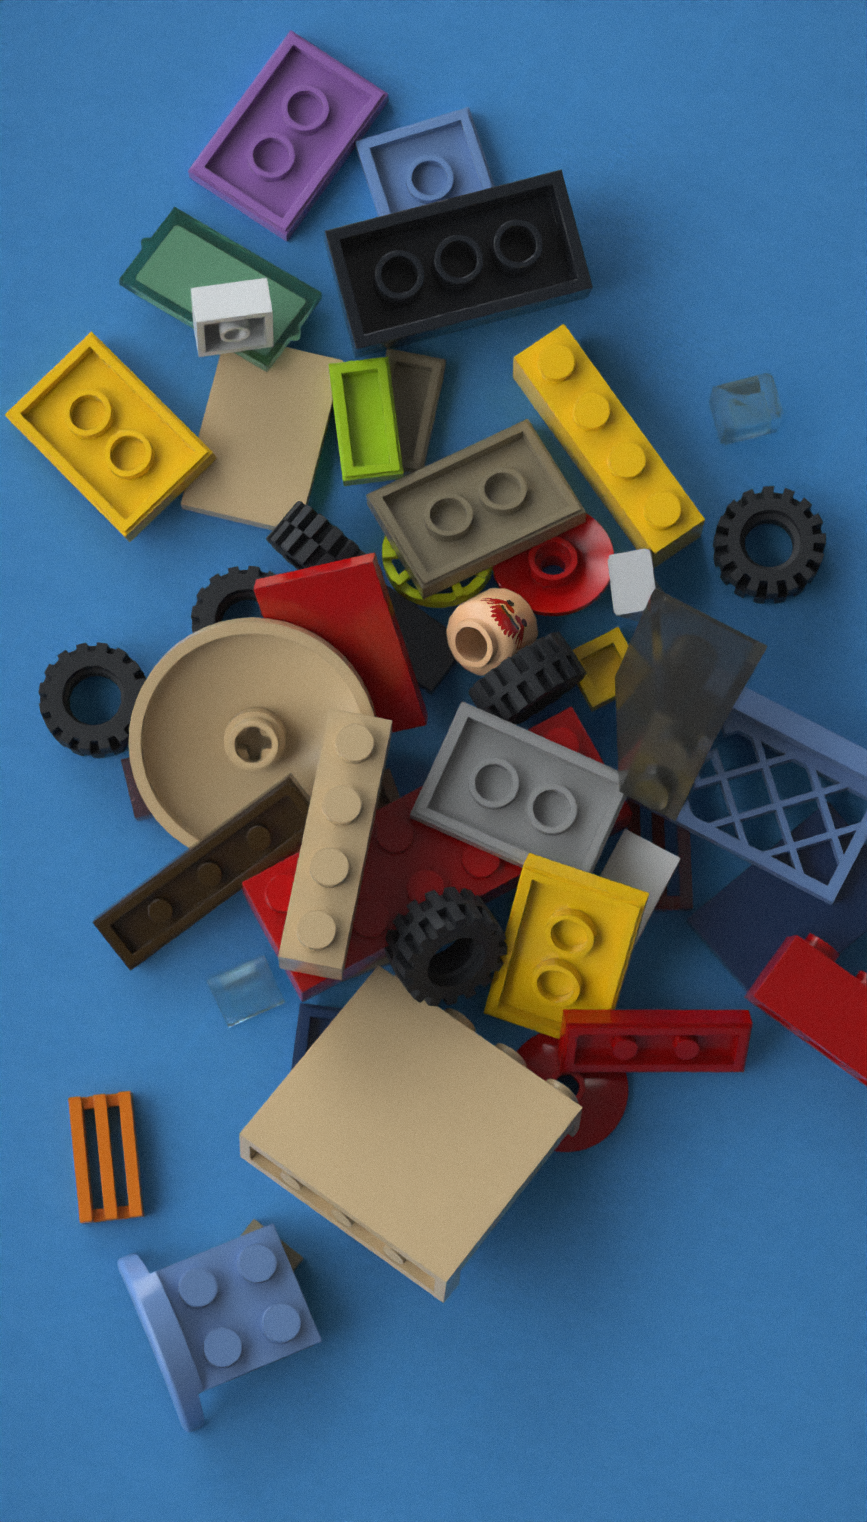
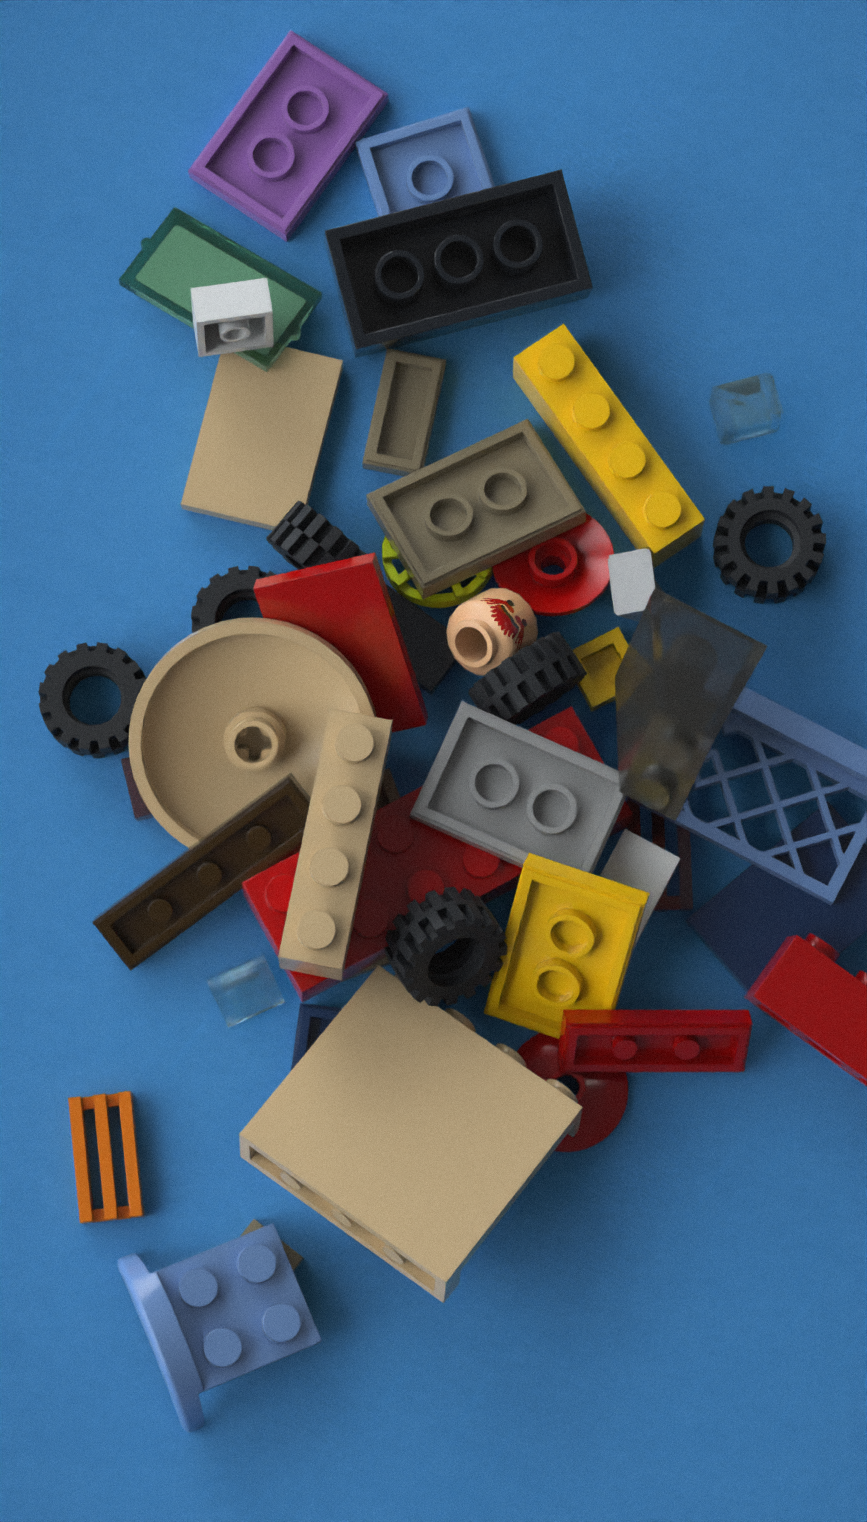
yellow tile [5,331,217,542] -> none
lime tile [328,356,404,486] -> none

